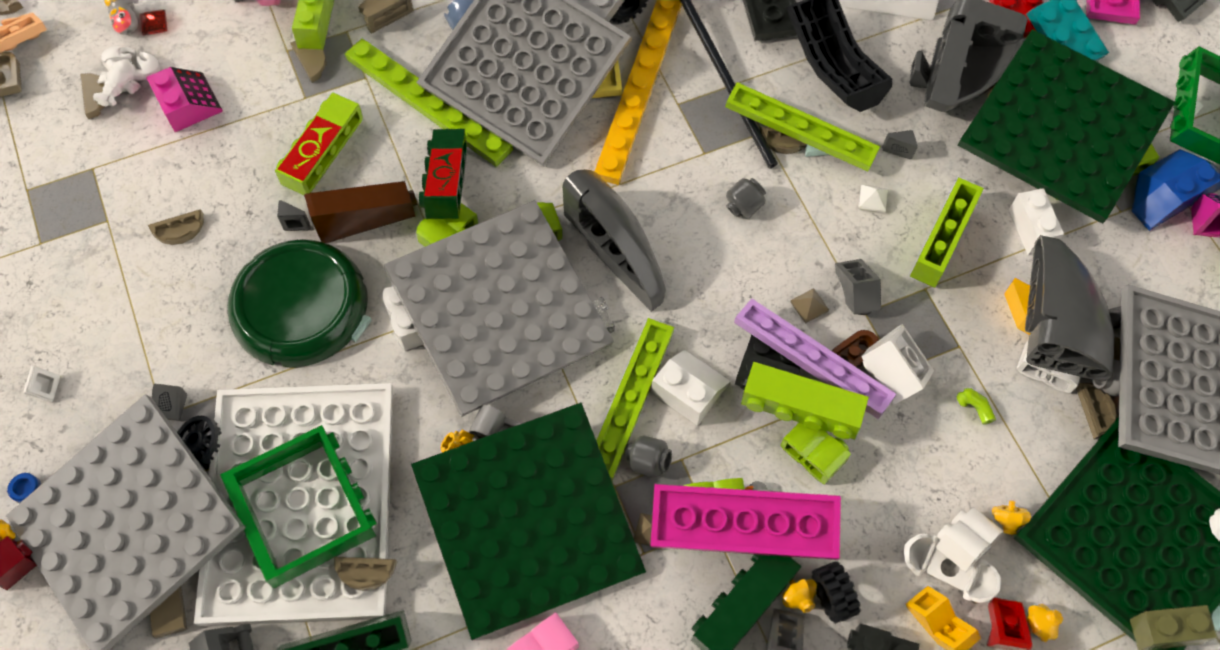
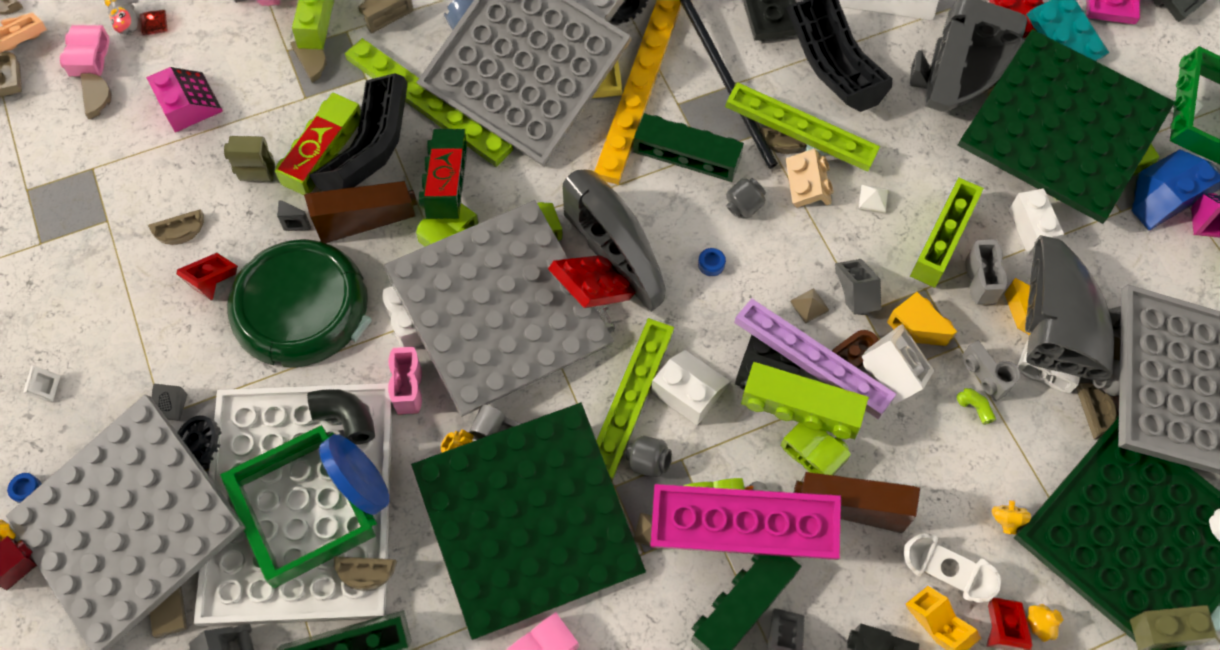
white animal [93,45,160,106] -> none
yellow piece [782,579,817,613] -> none
black tyre [811,561,861,624] -> none
dark grey slope [882,130,918,159] -> none
white brick [936,507,1003,572] -> none
none -> bright pink brick [60,25,109,76]
none -> red slope [176,253,238,301]
none -> olive brick [224,136,275,182]
none -> pearl dark grey cylinder [307,389,375,444]
none -> black piece [309,73,408,191]
none -> blue piece [319,434,390,515]
none -> bright pink brick [388,347,422,415]
none -> red plate [548,255,636,308]
none -> dark green brick [633,113,744,182]
none -> blue tile [698,248,726,276]
none -> tan bracket [786,148,834,208]
none -> reddish brown slope [793,472,920,533]
none -> yellow slope [887,292,957,346]
none -> light grey plate [962,340,1020,401]
none -> light grey brick [965,239,1007,305]

